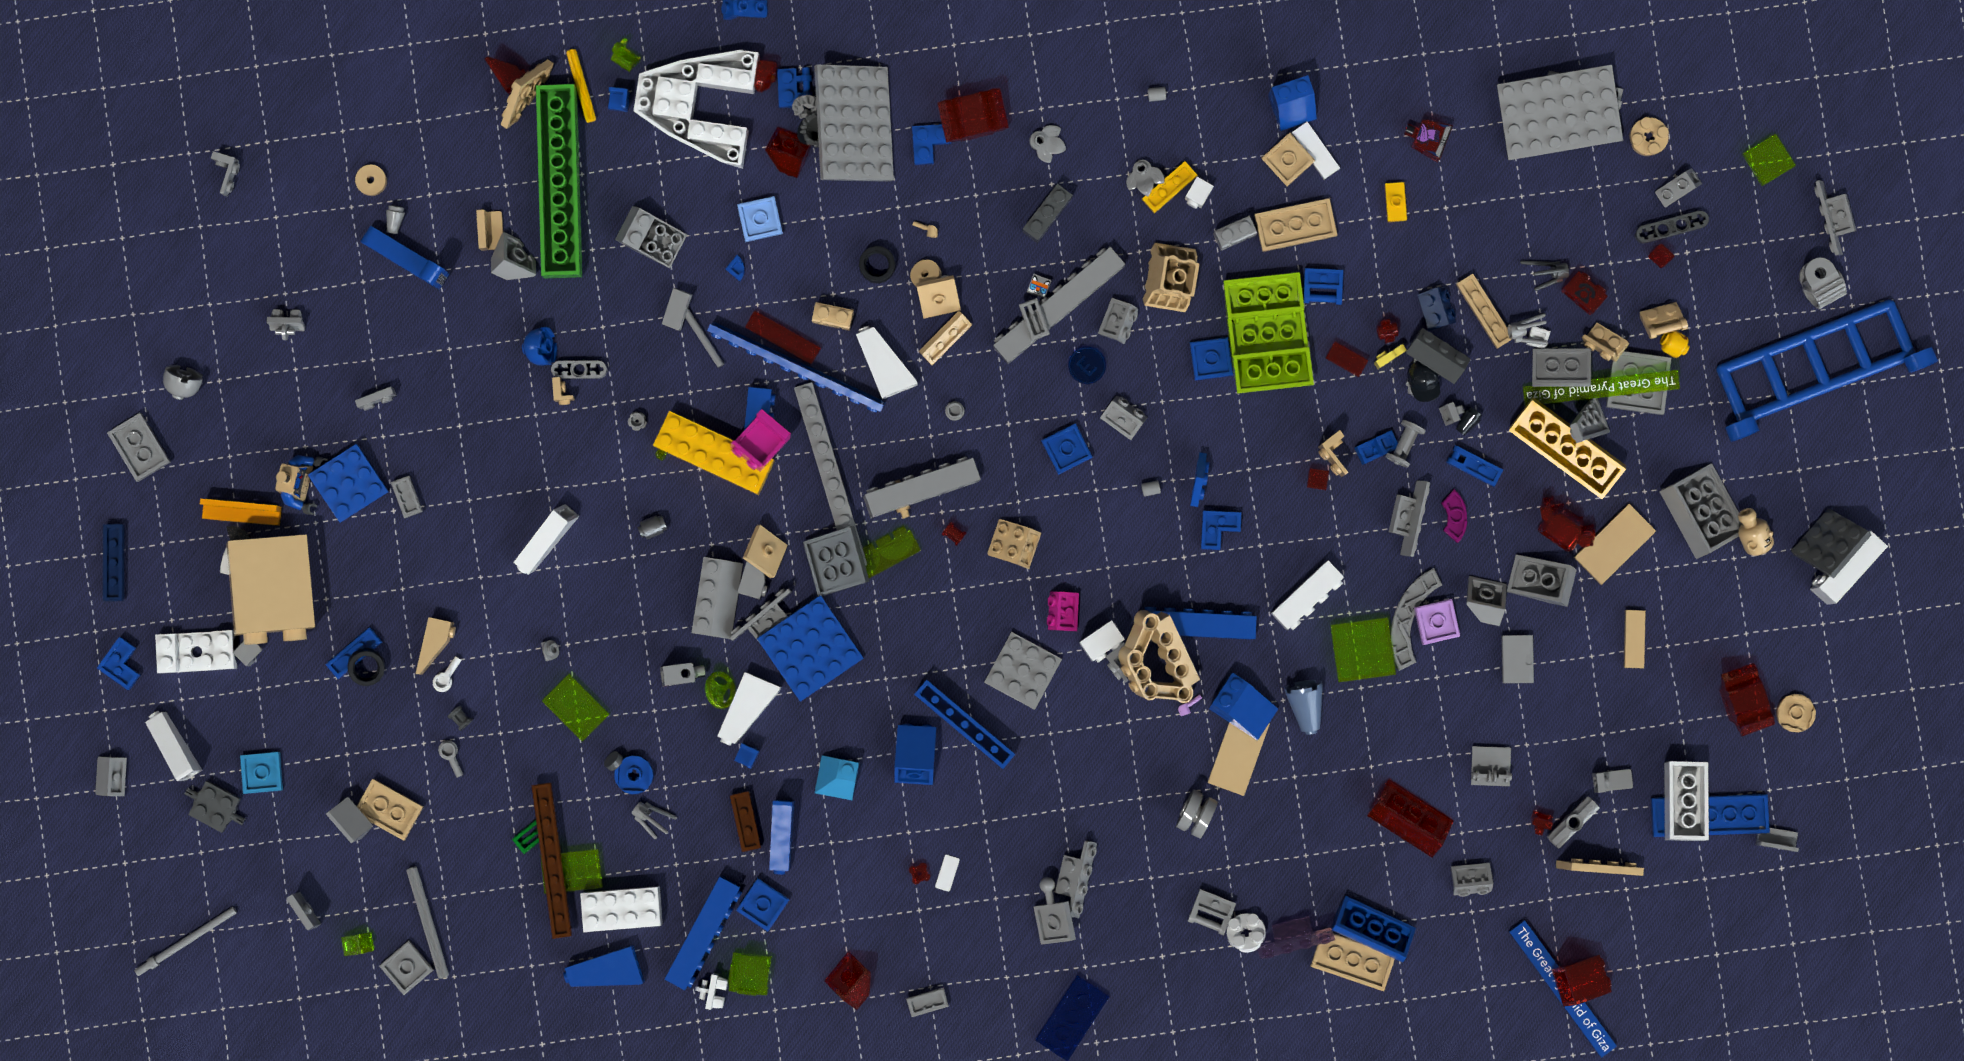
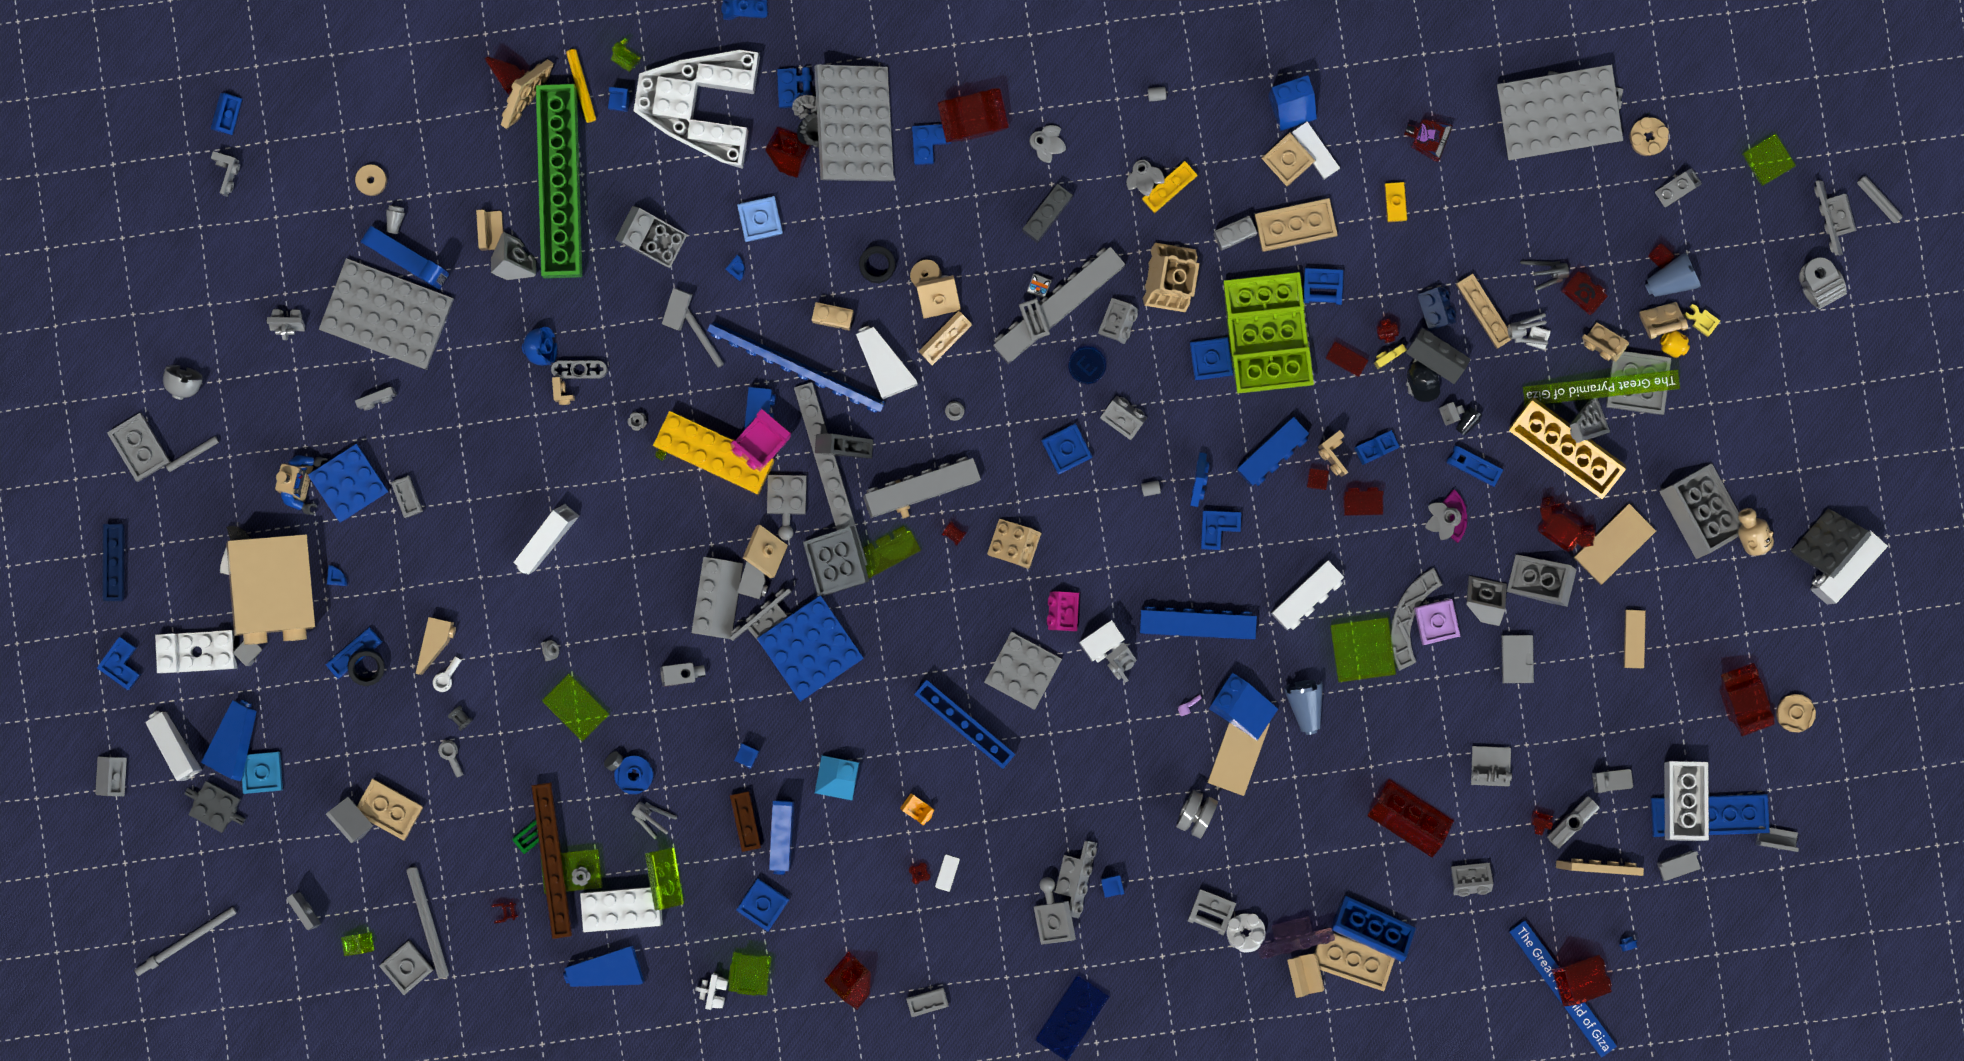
light orange fence [200,498,282,526] -> none
flat silver brick [637,515,667,540] -> none
blue brick [664,876,742,990] -> none
clear neon green piece [705,671,736,709] -> none
white slope [718,672,781,746] -> none
clear red plate [745,311,821,365] -> none
clear red rock [755,60,778,93] -> none
blue slope [895,723,936,785] -> none
tan hand [912,221,938,238] -> none
tan brick [1118,610,1200,703] -> none
white brick [1185,177,1214,209] -> none
light grey hose [1385,420,1426,468] -> none
light grey bracket [1389,481,1430,557] -> none
light grey plate [1532,348,1591,387] -> none
dark grey beam [1635,211,1709,244] -> none
blue fence [1716,299,1938,442] -> none
none -> light grey bar [166,436,219,472]
none -> blue slope [201,700,257,781]
none -> blue slope [211,93,242,135]
none -> light grey plate [319,258,454,370]
none -> blue tile [327,565,347,586]
none -> clear red piece [491,902,518,924]
none -> light grey plate [572,867,591,886]
none -> clear neon green tile [645,847,684,911]
none -> light grey plate [767,475,807,540]
none -> dark grey slope [815,434,873,459]
none -> light orange bracket [900,793,934,825]
none -> blue panel [1101,874,1124,898]
none -> blue brick [1236,417,1309,487]
none -> tan panel [1287,953,1324,998]
none -> clear red bracket [1343,487,1384,516]
none -> light grey plate [1425,503,1461,540]
none -> blue plate [1619,937,1638,952]
none -> sand blue cone [1645,253,1701,297]
none -> light grey panel [1657,850,1701,881]
none -> light yellow plate [1684,304,1720,337]
none -> light grey axle [1857,176,1902,223]

